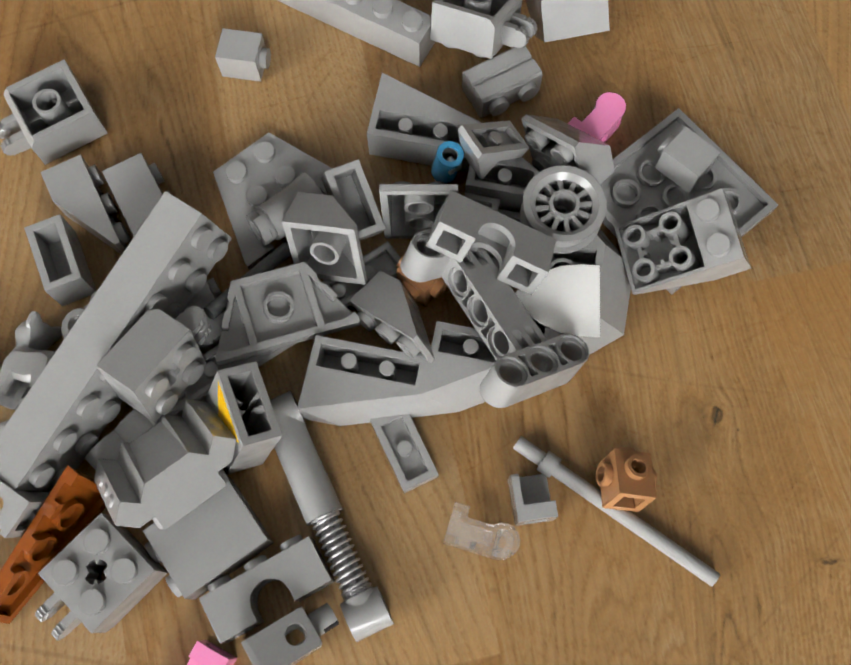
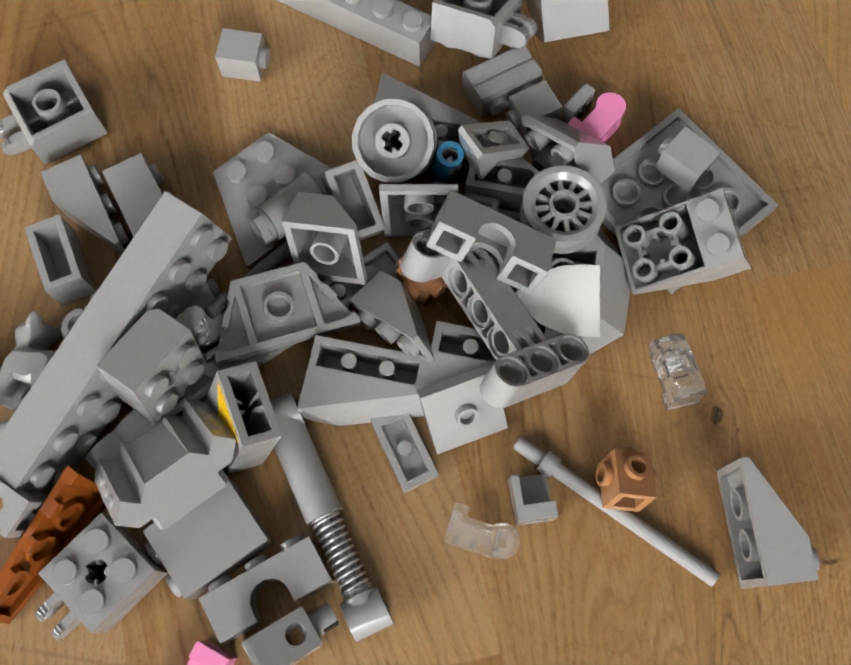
none -> light grey wheel [352,99,438,183]
none -> light grey plate [417,364,508,455]
none -> light grey brick [505,80,563,141]
none -> light grey tile [561,83,596,124]
none -> clear leg [649,333,707,411]
none -> light grey slope [716,457,820,589]

